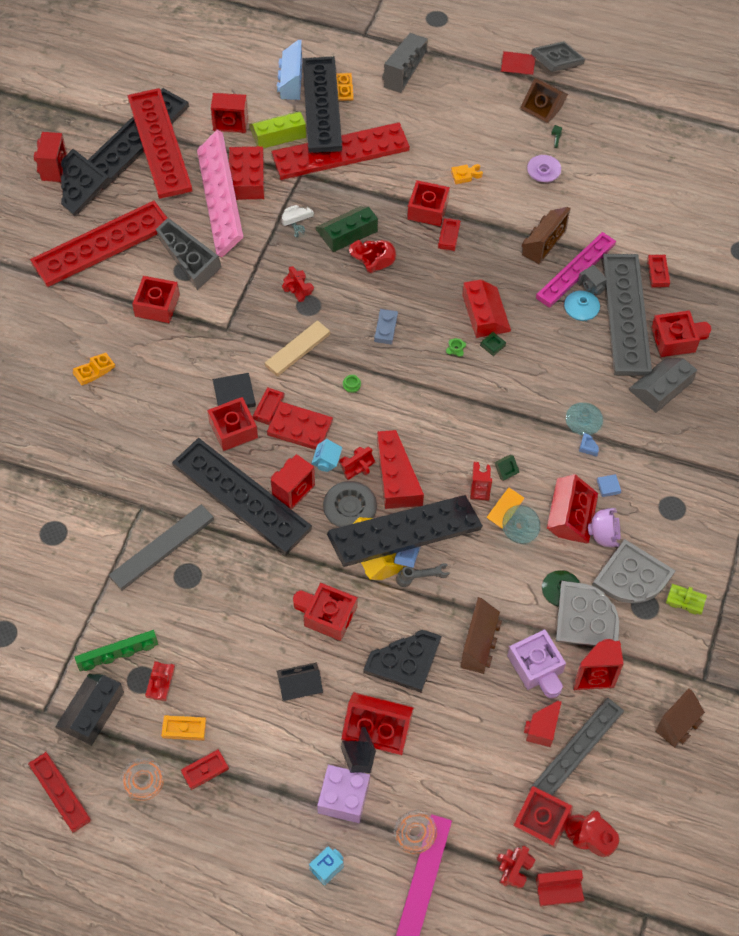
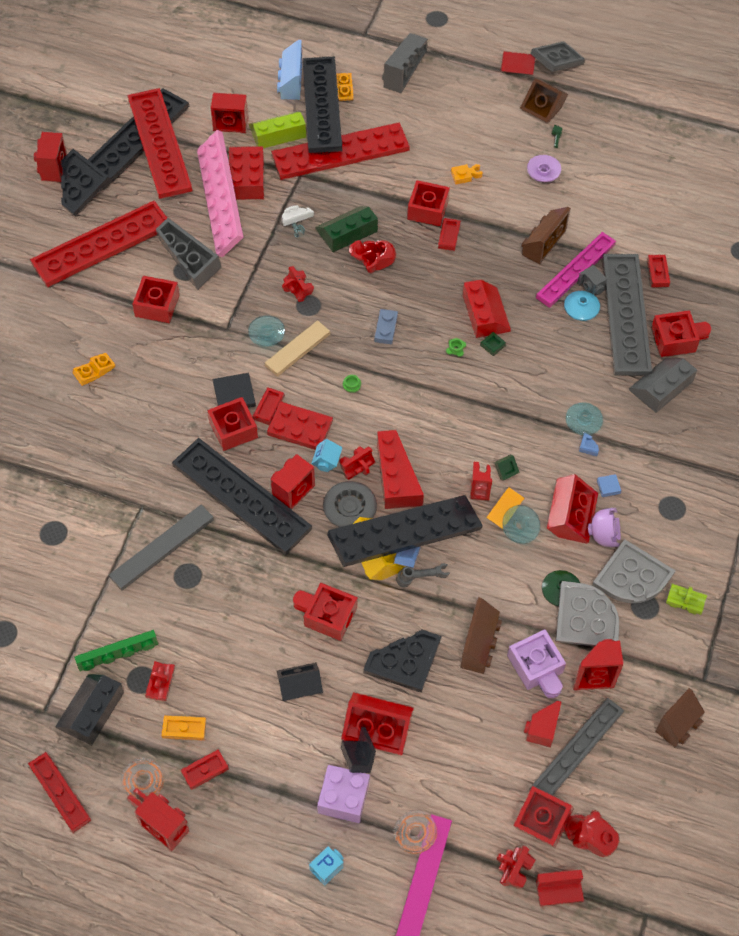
none -> red brick [127,788,189,851]
none -> clear light blue dish [248,315,285,347]

